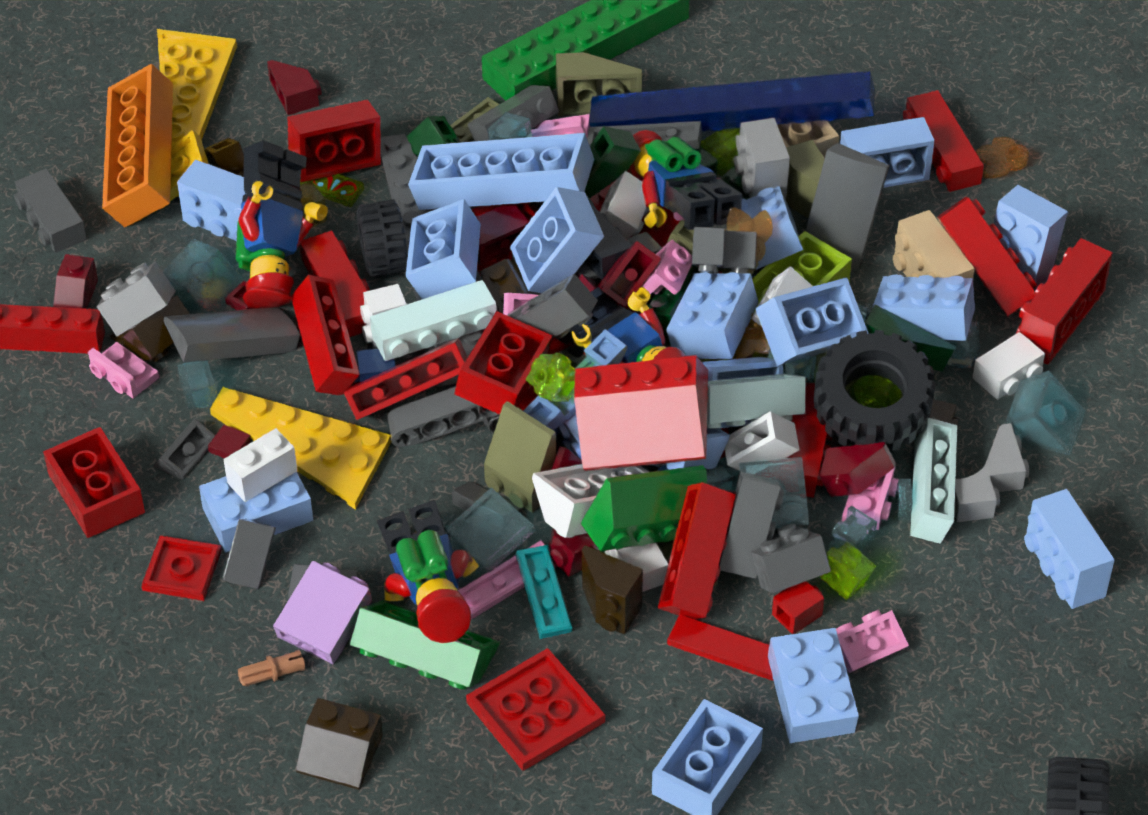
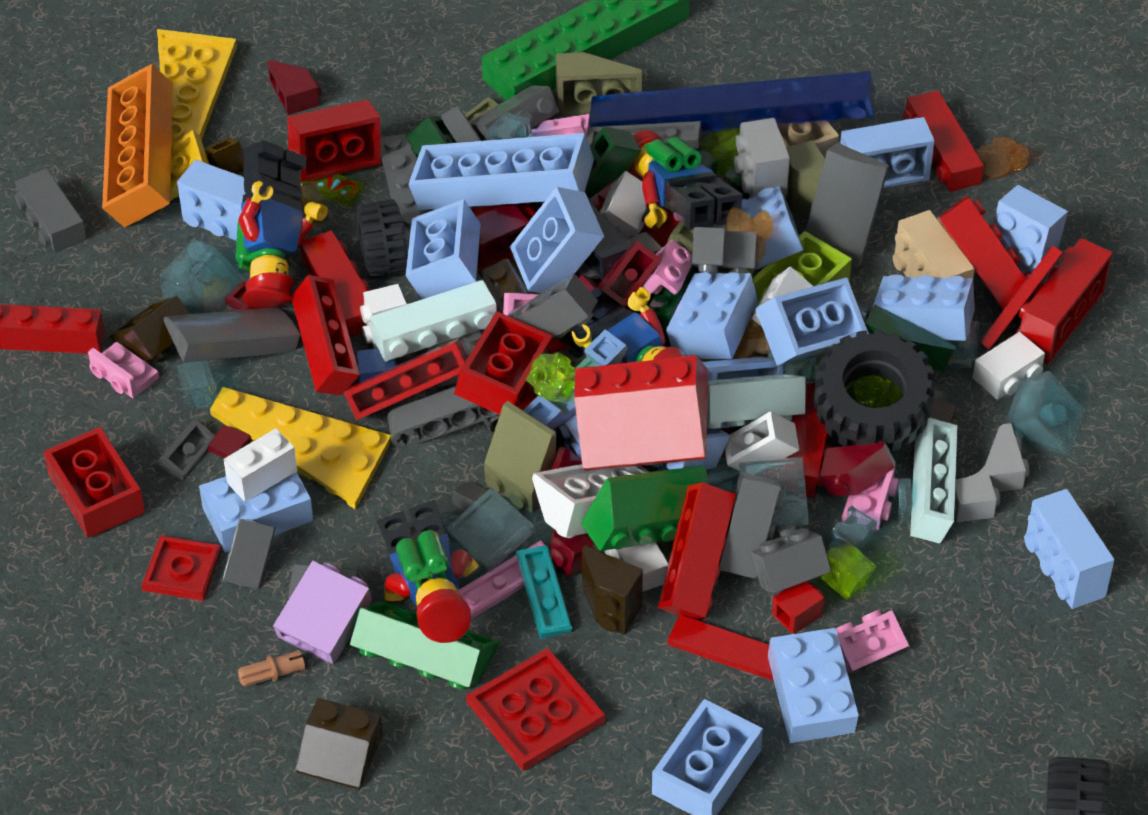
dark red slope [53,254,98,309] -> none
light grey brick [96,261,176,336] -> none
none -> dark grey slope [441,106,481,143]
none -> red tile [980,246,1063,351]

